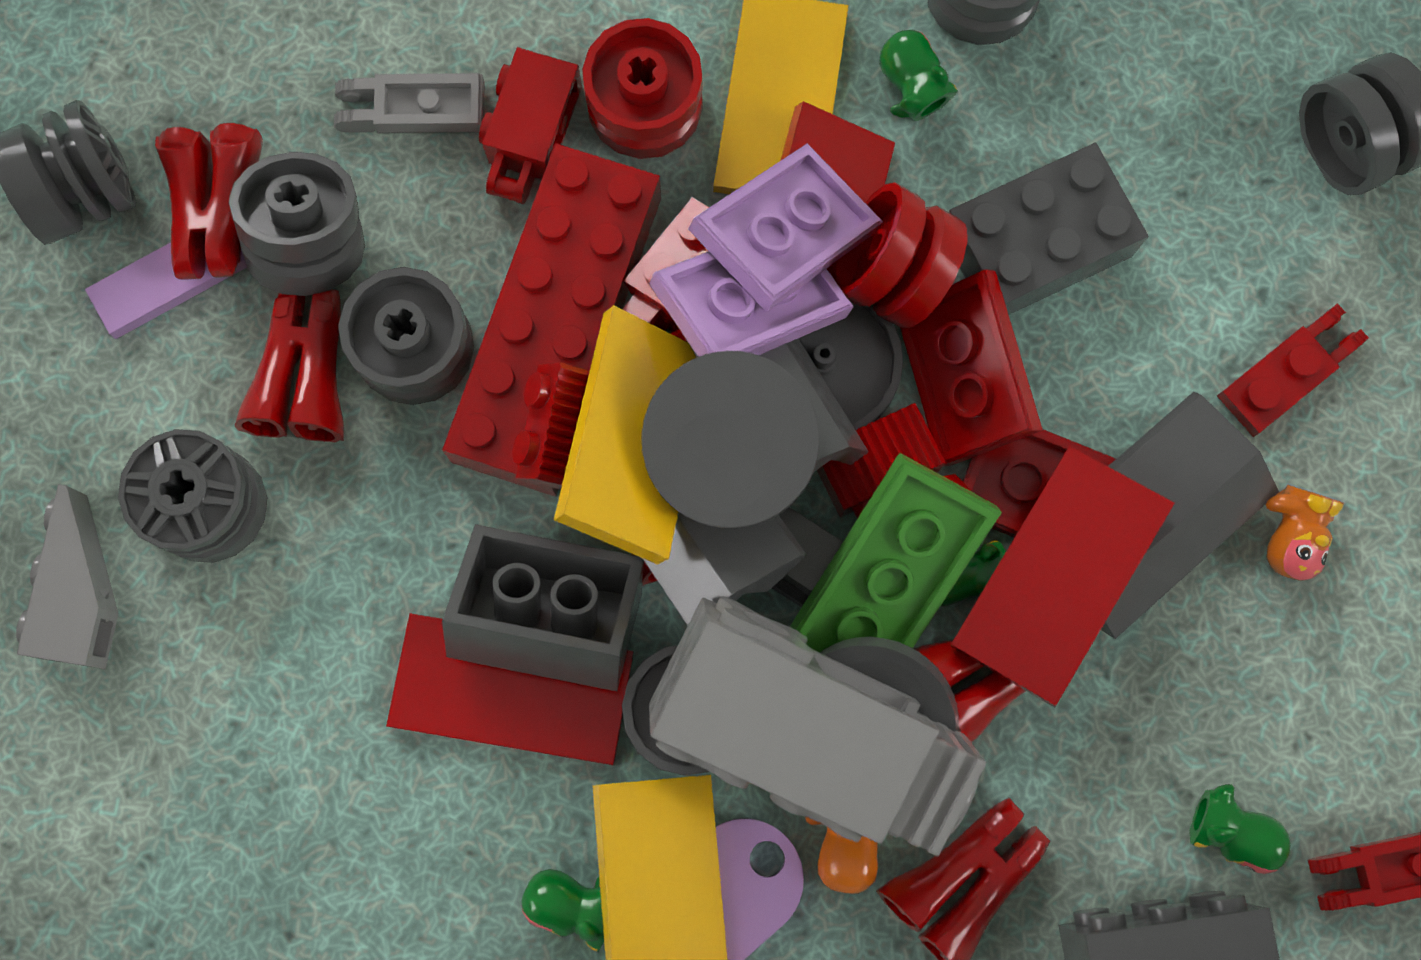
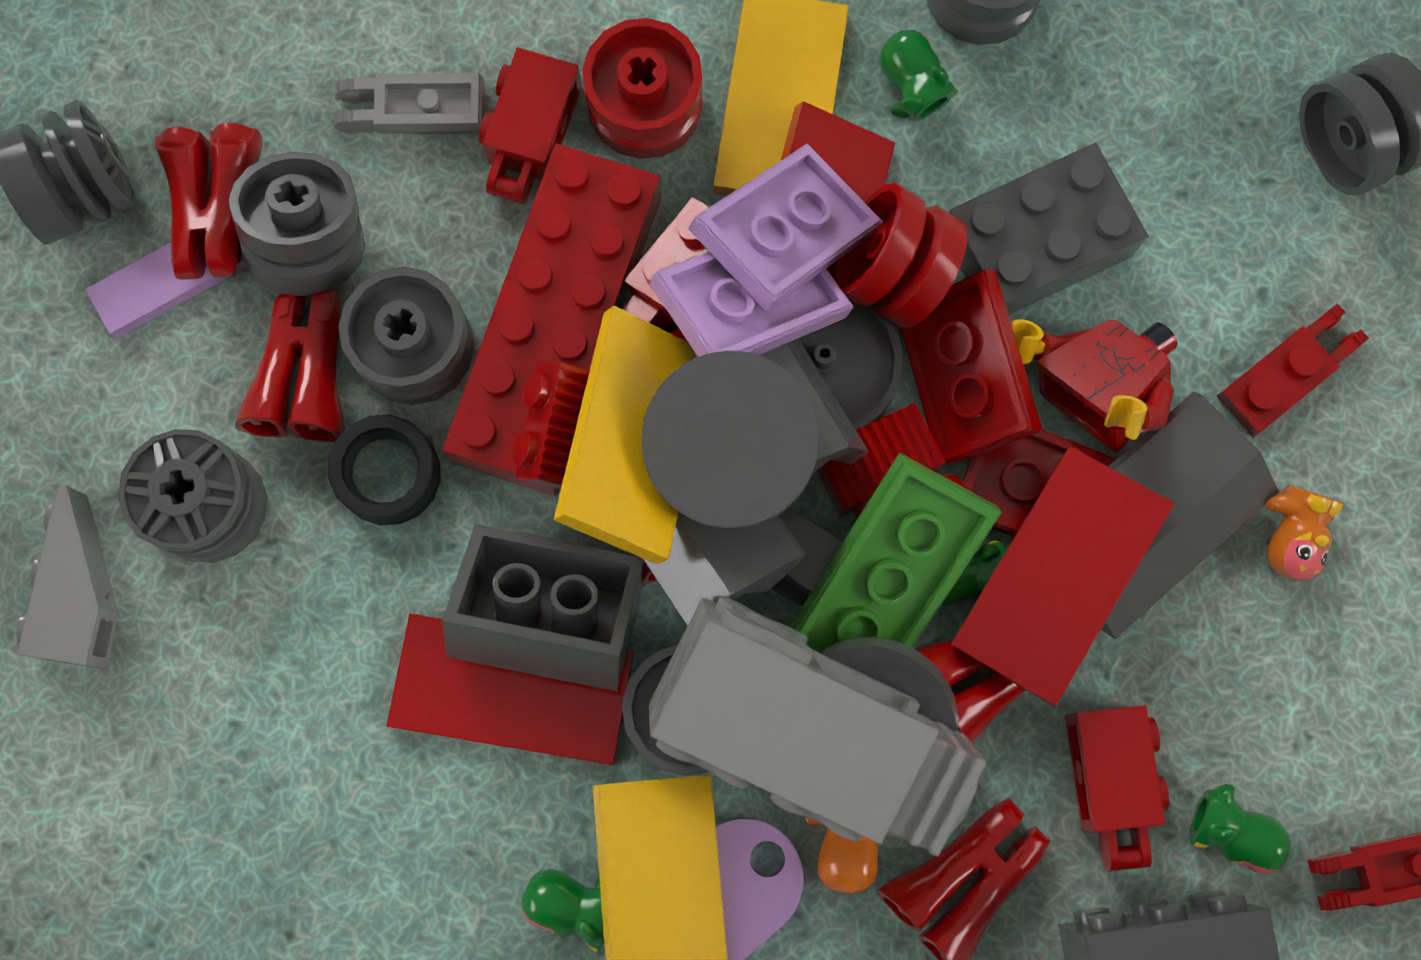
none -> black tyre [328,415,441,525]
none -> red torso [1012,319,1178,453]
none -> red brick [1065,705,1169,872]

